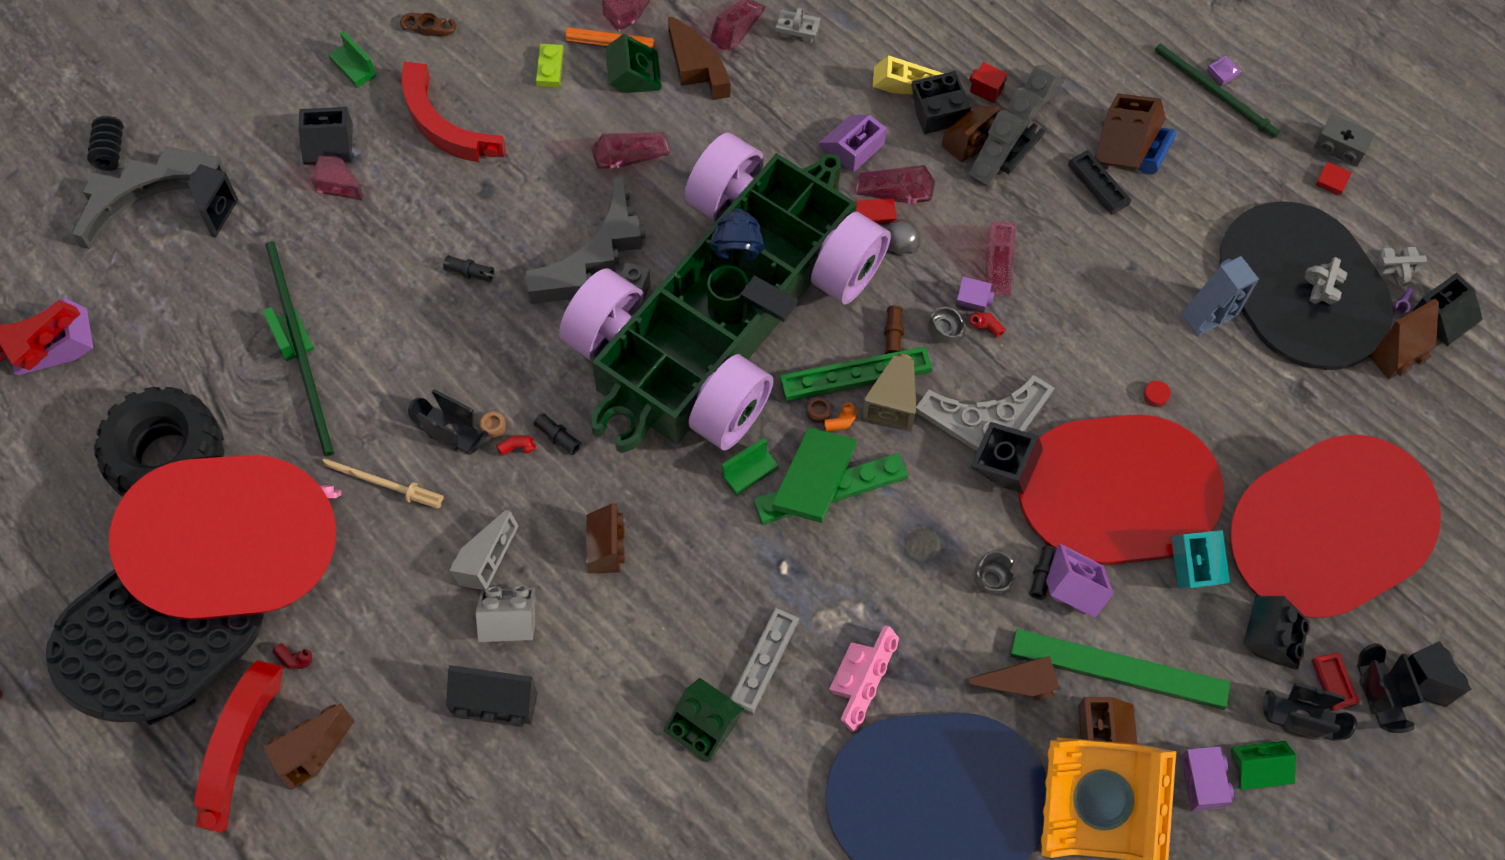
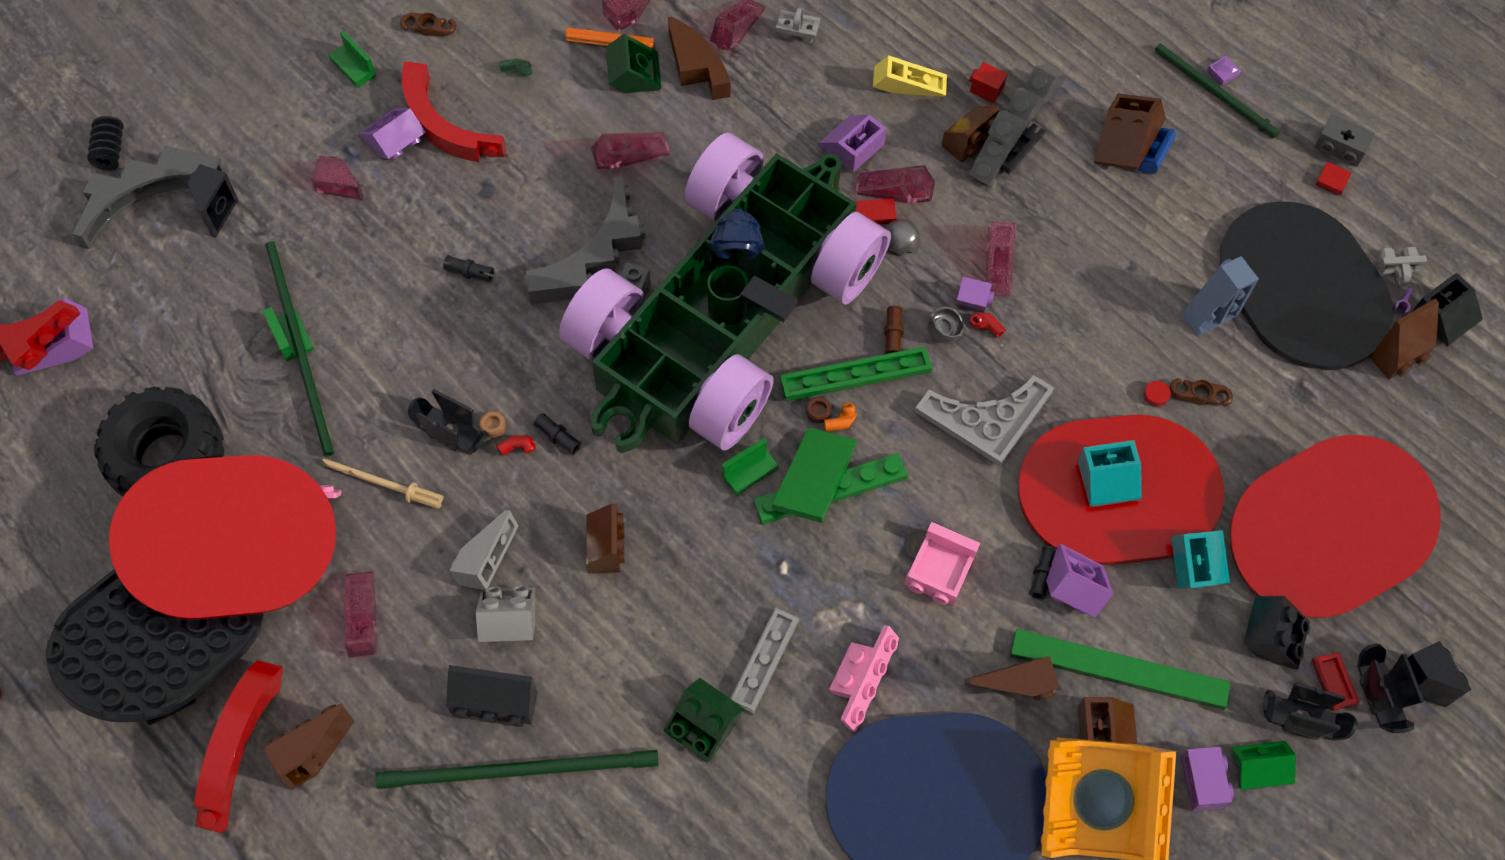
dark red arm [272,643,312,669] -> none
black slope [298,107,353,165] -> none
lime plate [536,44,564,88] -> none
dark tan slope [862,354,916,432] -> none
black slope [911,71,971,134] -> none
black slope [971,422,1043,494] -> none
flat silver hair [974,551,1015,595] -> none
black plate [1068,150,1132,215] -> none
light grey hips [1305,257,1347,305] -> none
none -> clear pink slope [344,571,377,658]
none -> medium lavender slope [358,108,426,160]
none -> dark green piece [376,750,659,789]
none -> clear green arm [499,58,532,77]
none -> bright pink panel [904,522,980,606]
none -> teal slope [1077,440,1142,507]
none -> reddish brown piece [1170,378,1233,407]

